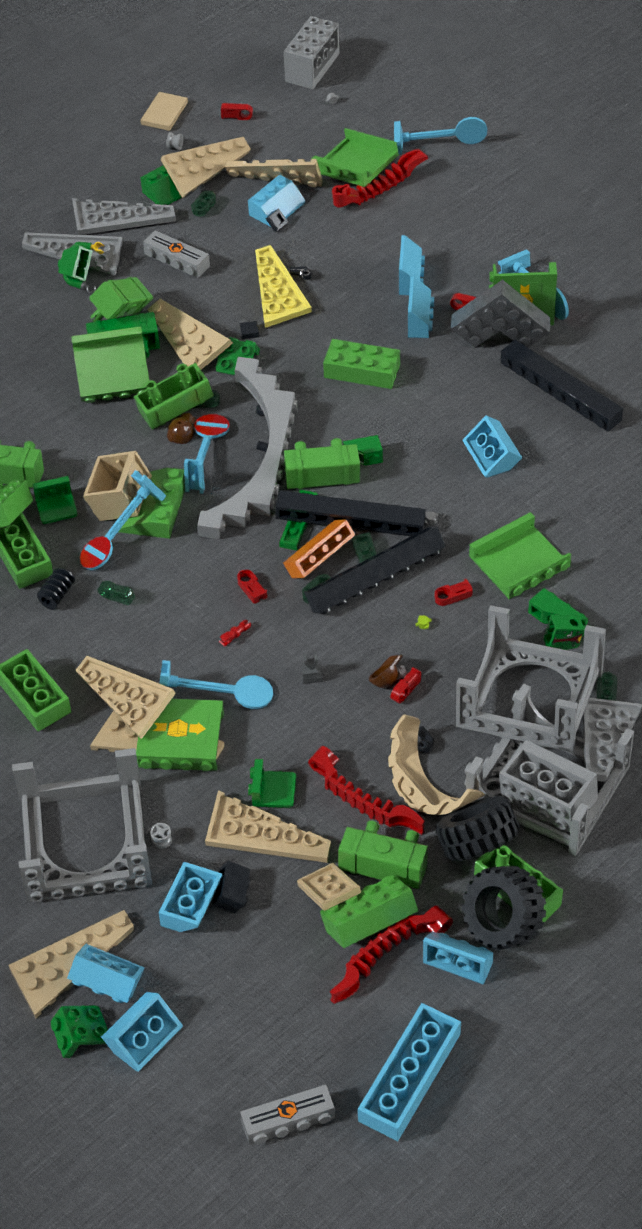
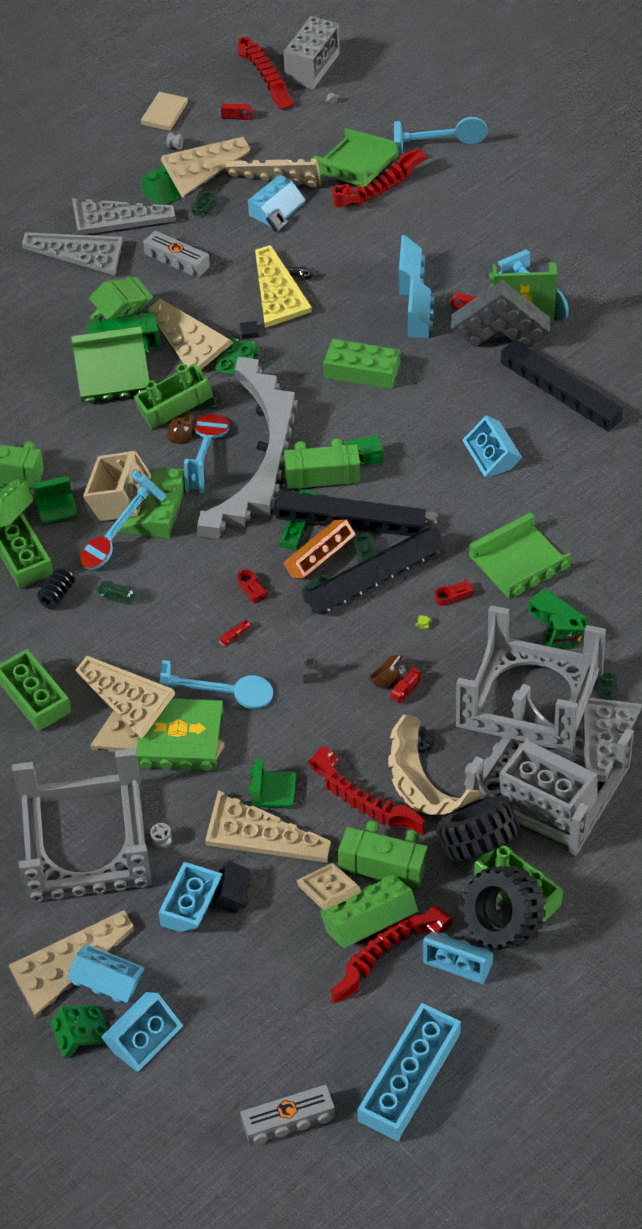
green torso [58,242,105,294] -> none
none -> red piece [238,37,294,110]

